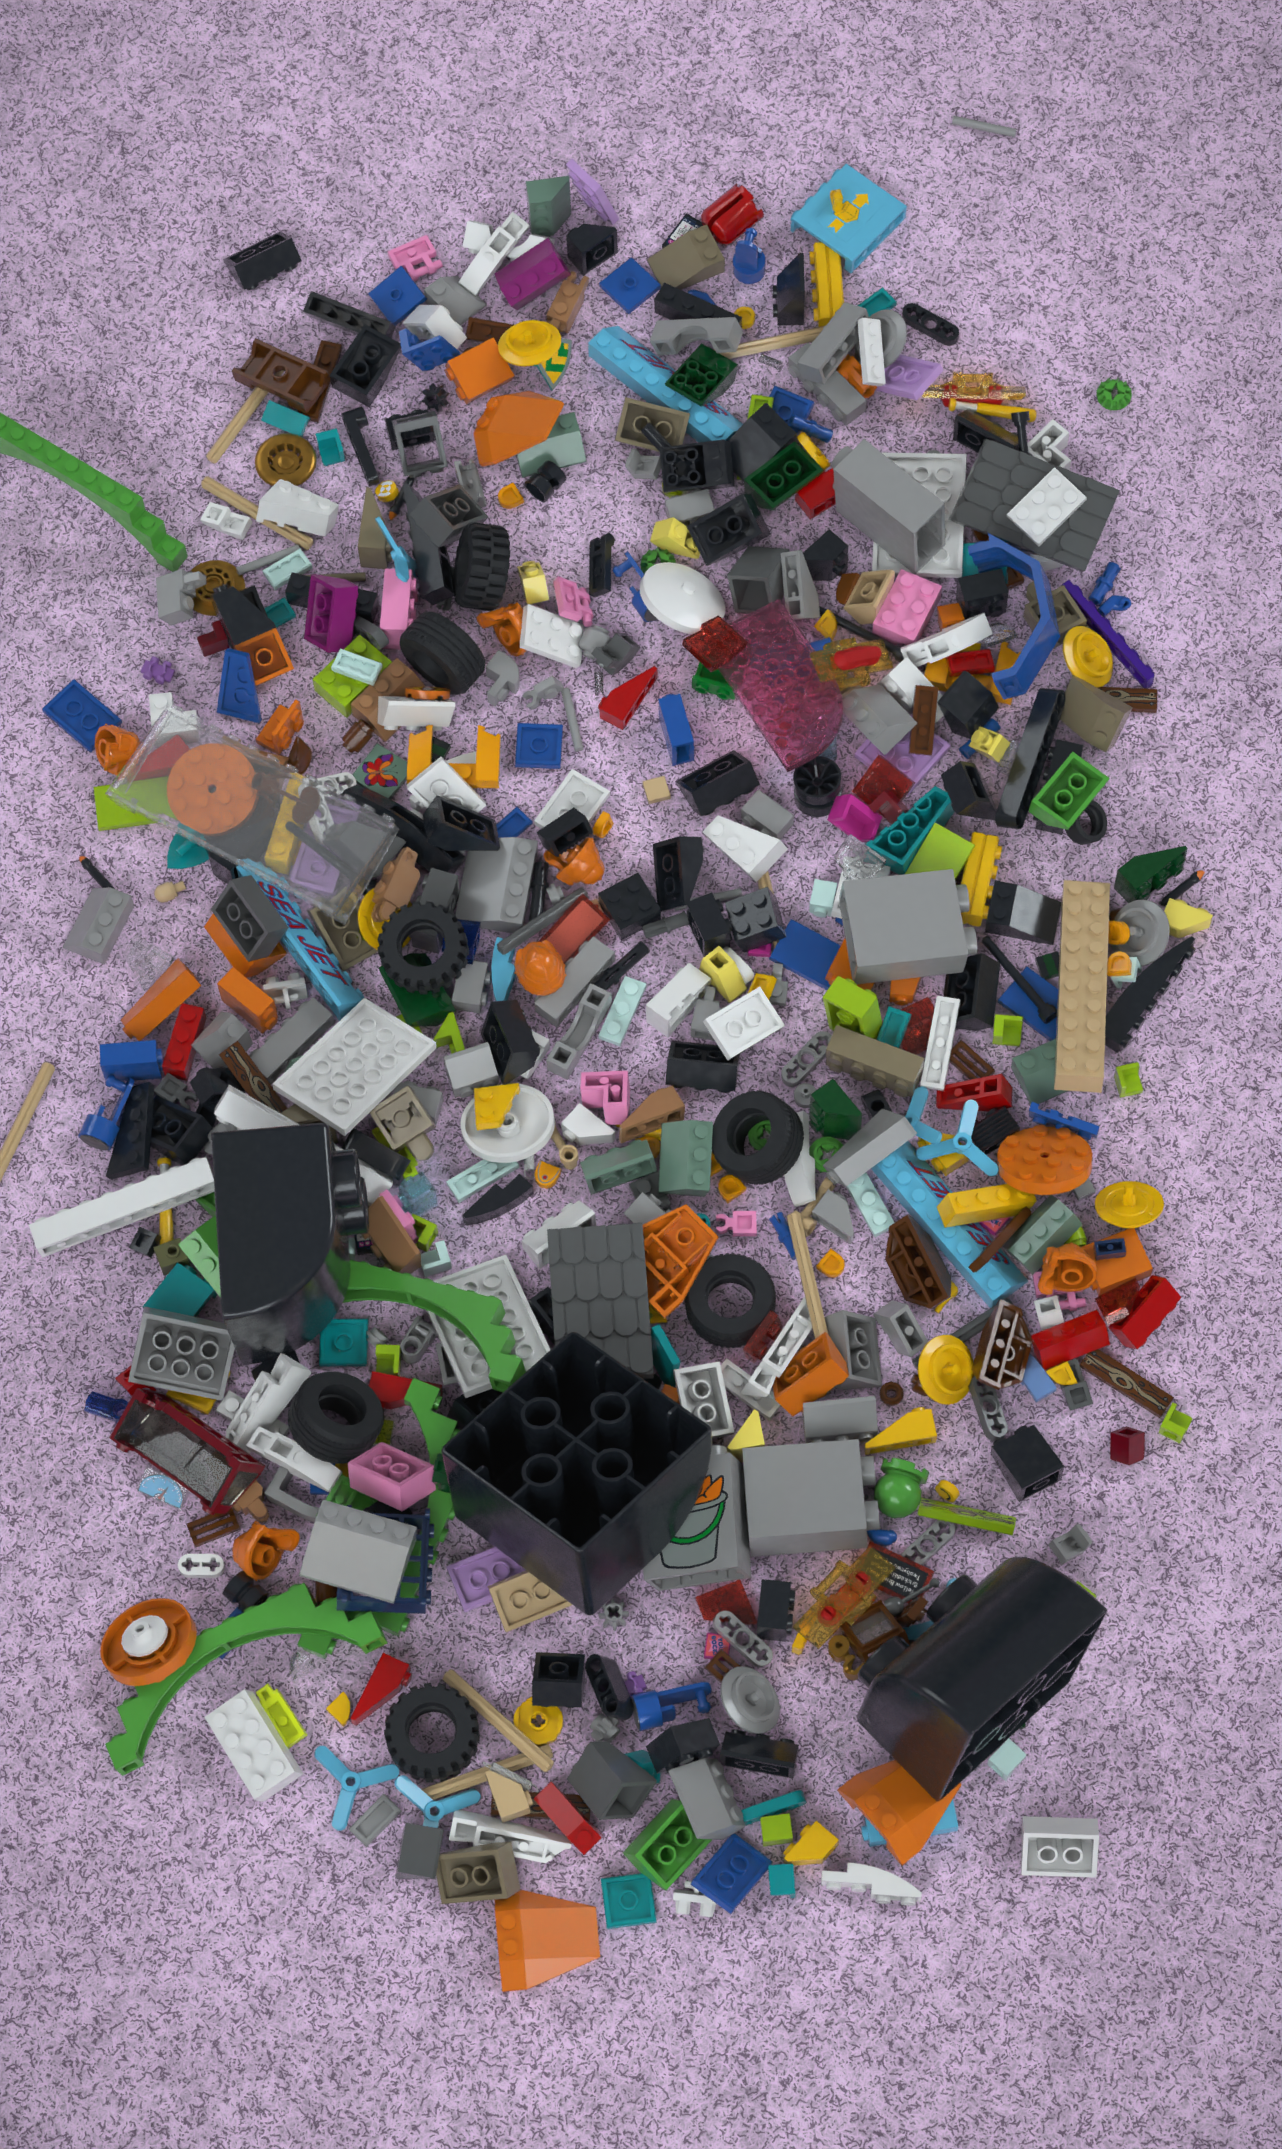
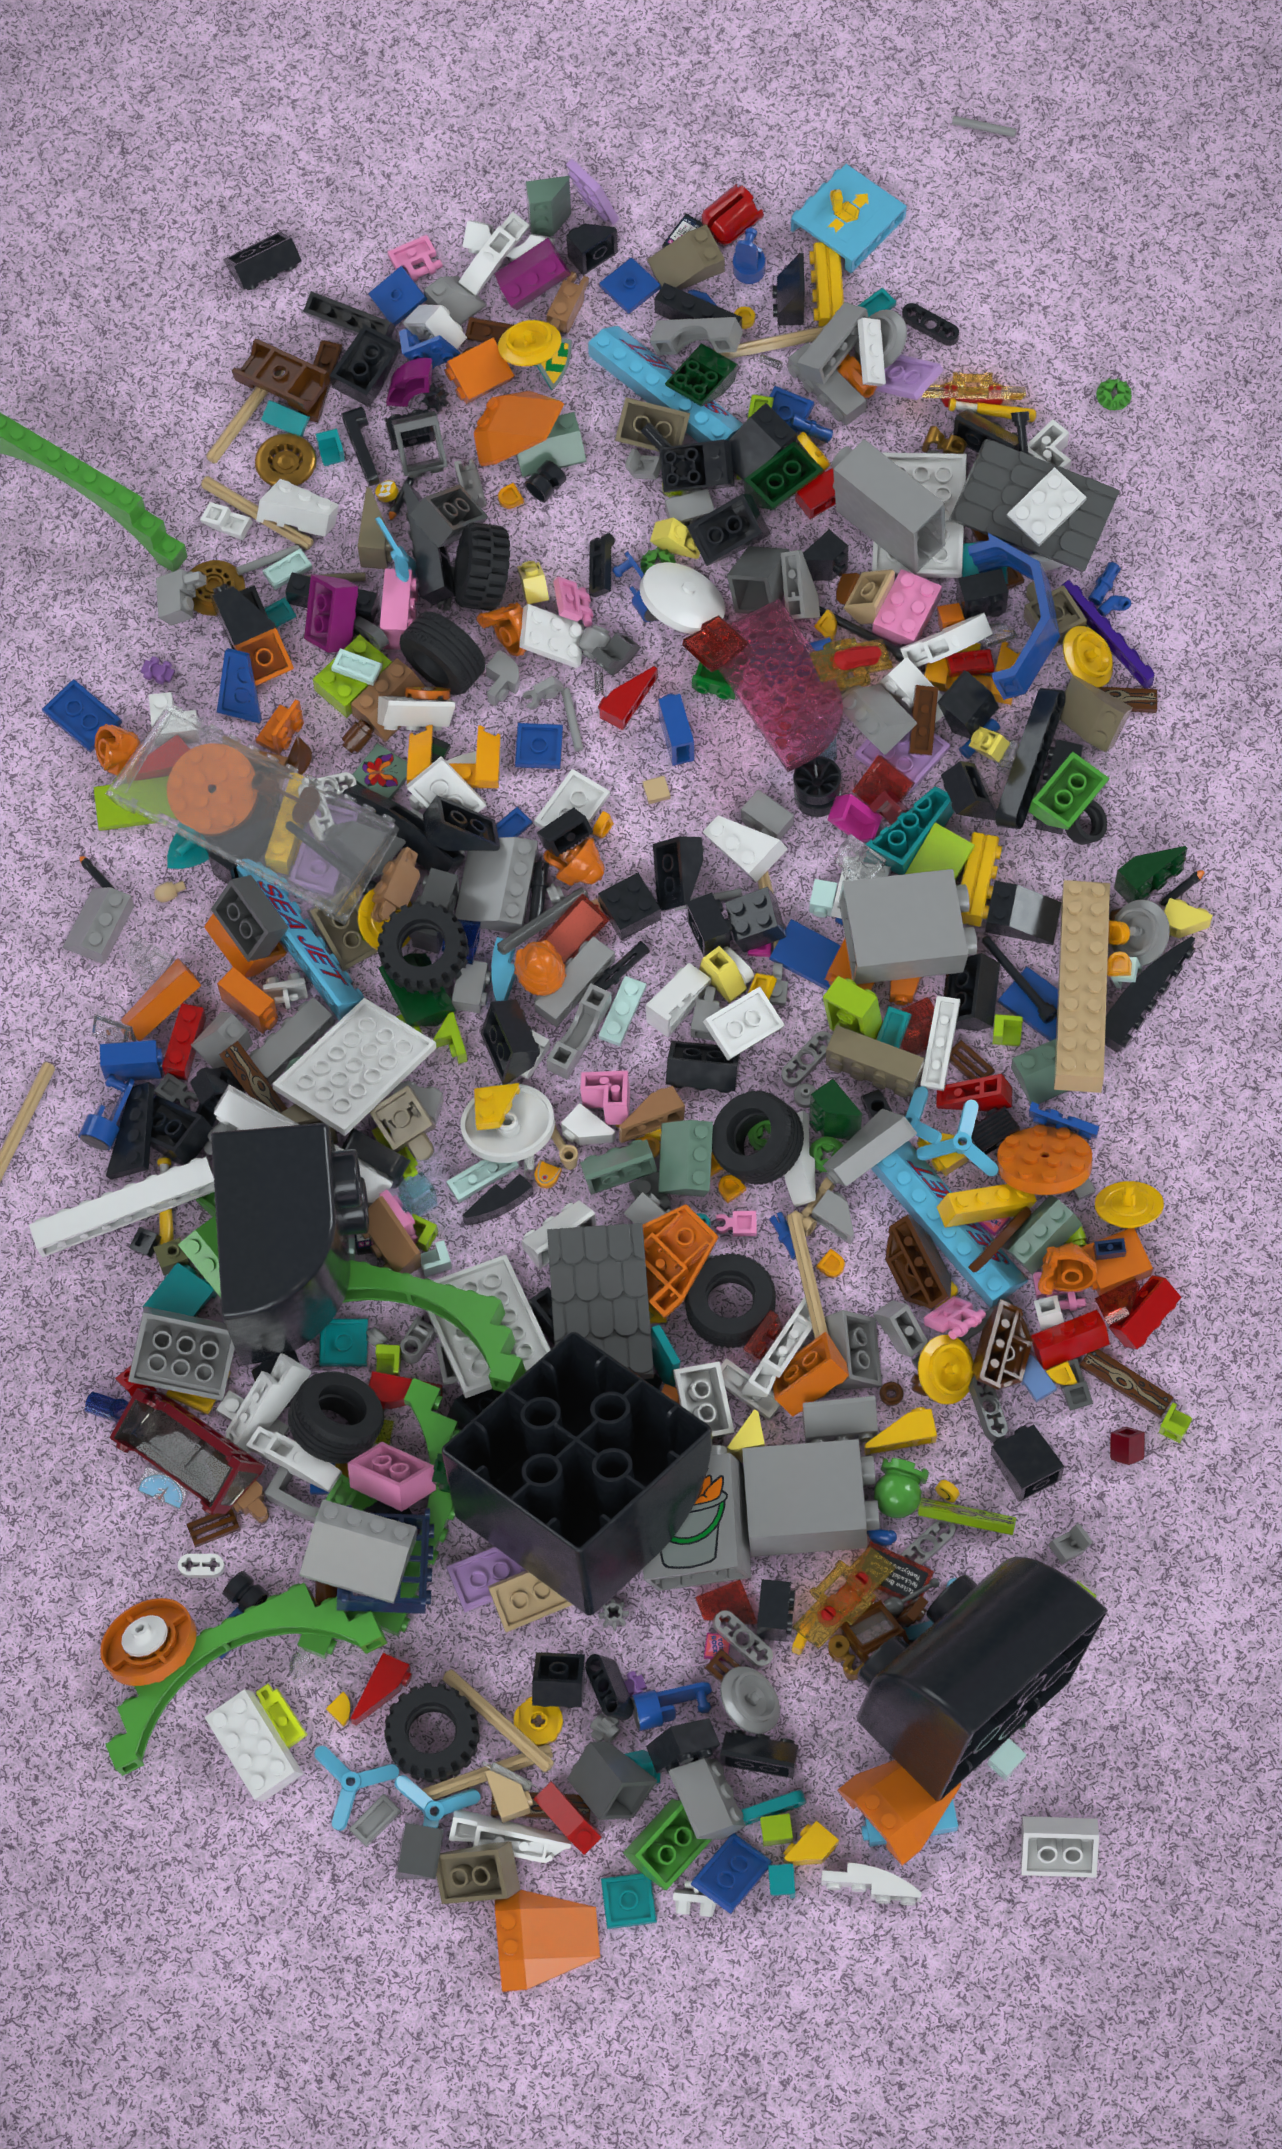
dark red panel [197,620,229,657] -> none
orange head [232,1521,300,1581] -> none
light grey slope [444,1042,499,1098] -> none
dark grey axle [643,911,689,938] -> none
black slope [675,750,760,816] -> none
light aqua plate [846,1172,895,1237] -> none
tile [1035,951,1059,980] -> none
lime panel [1114,1062,1143,1098] -> none
none -> clear slope [92,1013,136,1043]
none -> magenta brick [386,358,432,407]
none -> pearl gold leg [922,426,967,454]
none -> bright pink plate [924,1296,986,1339]

